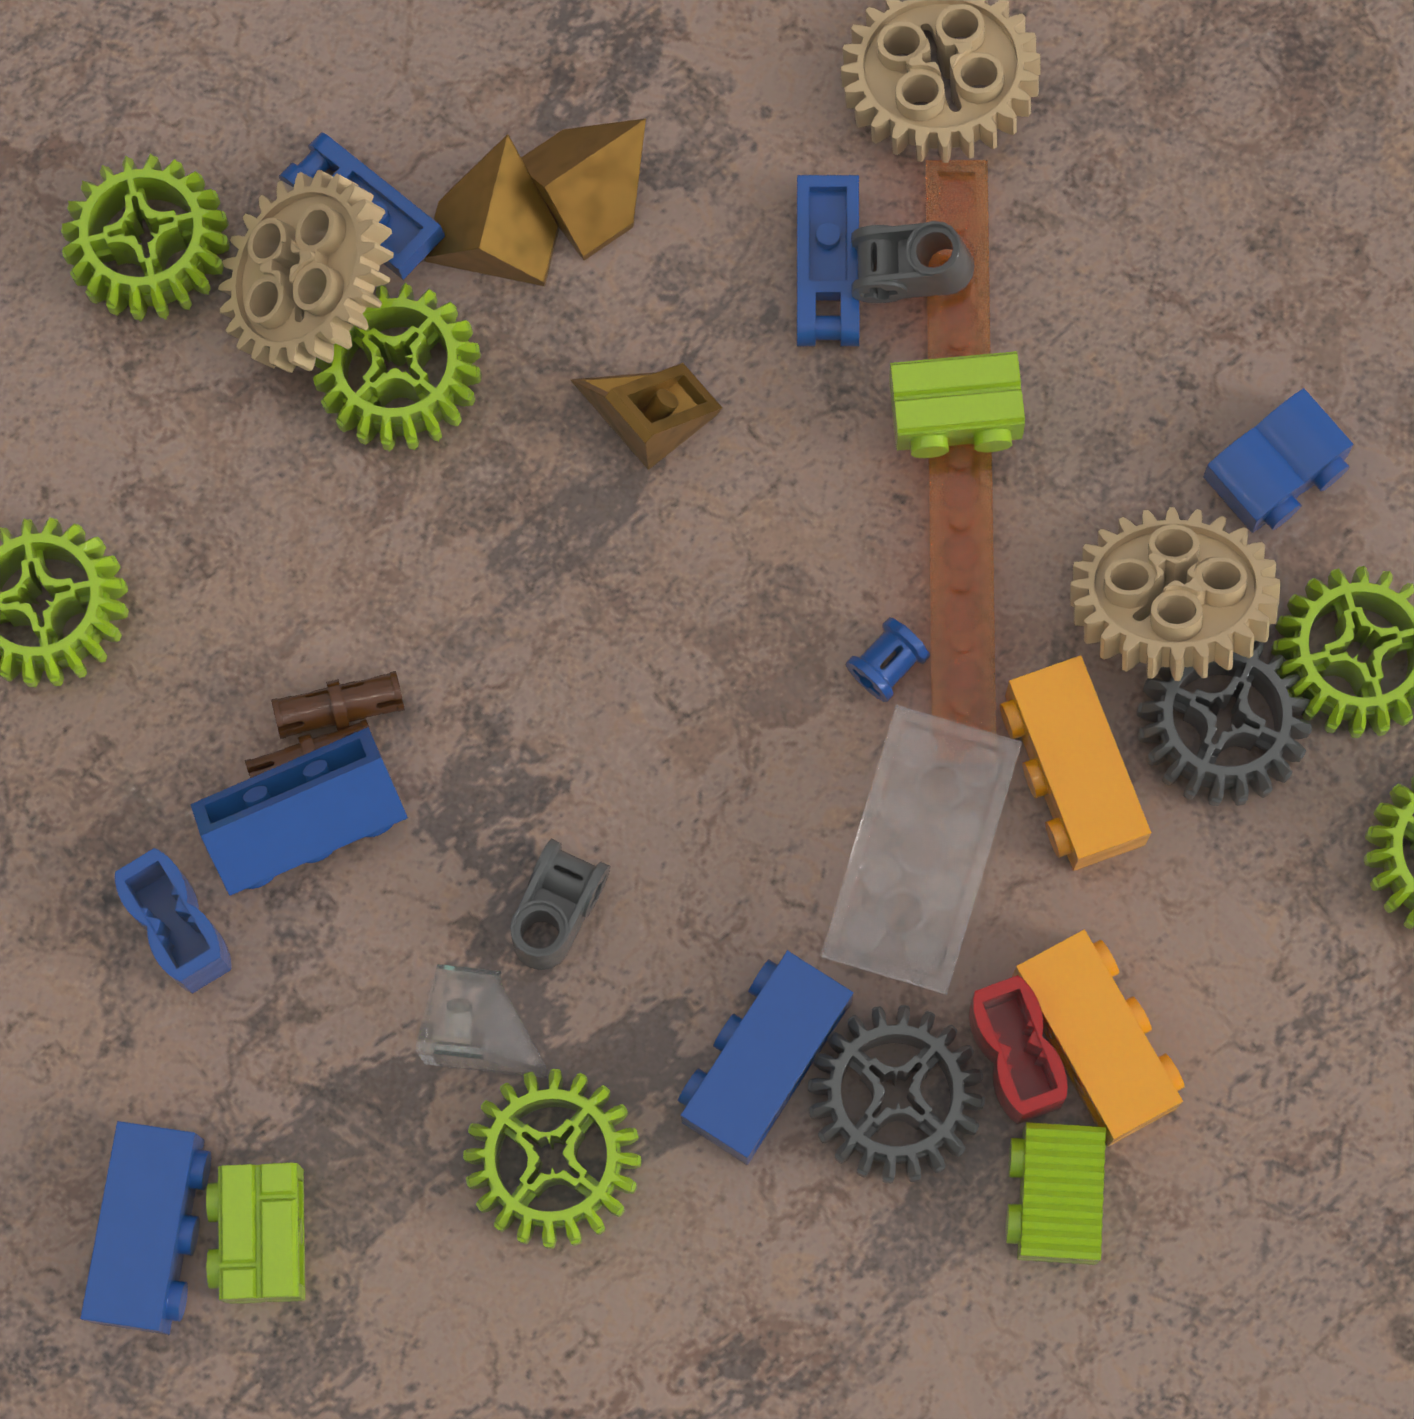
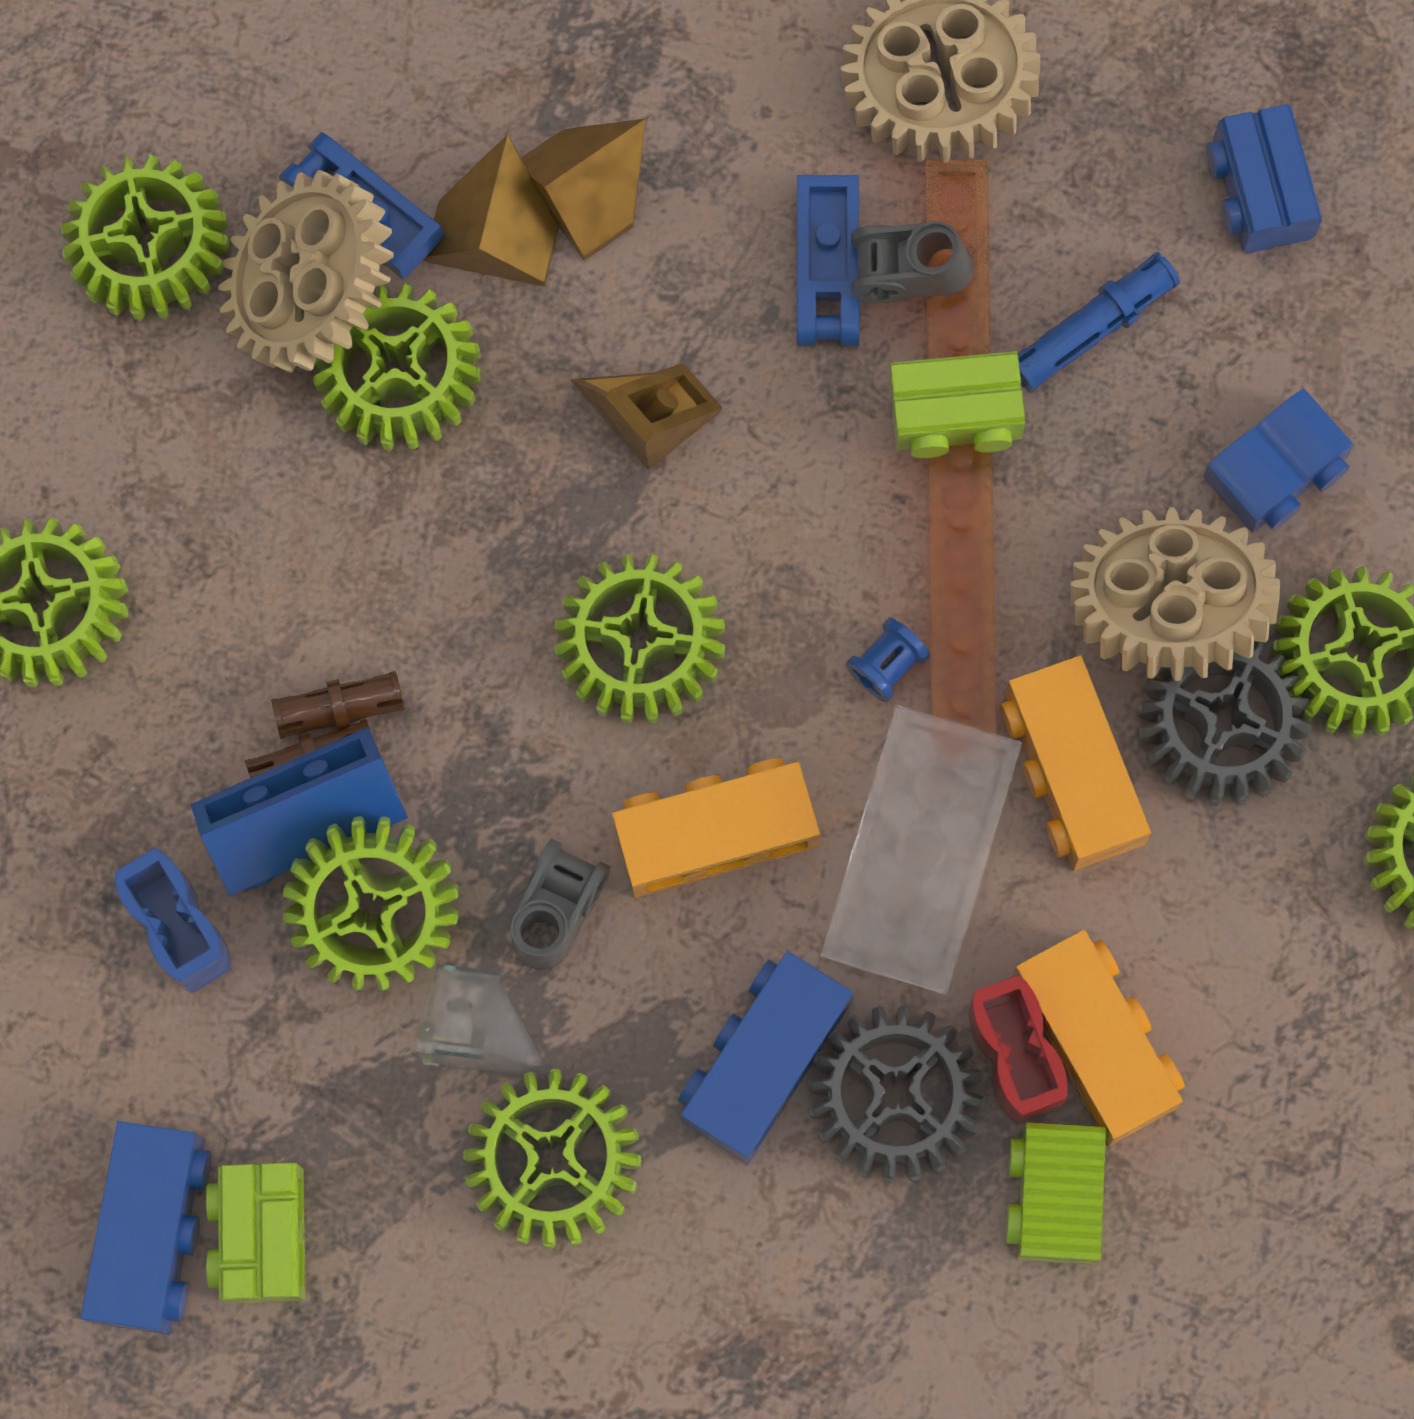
none -> lime gear [283,816,459,991]
none -> lime gear [554,553,725,724]
none -> light orange brick [612,758,820,898]
none -> blue pin [1018,252,1180,393]
none -> blue brick [1206,104,1322,253]

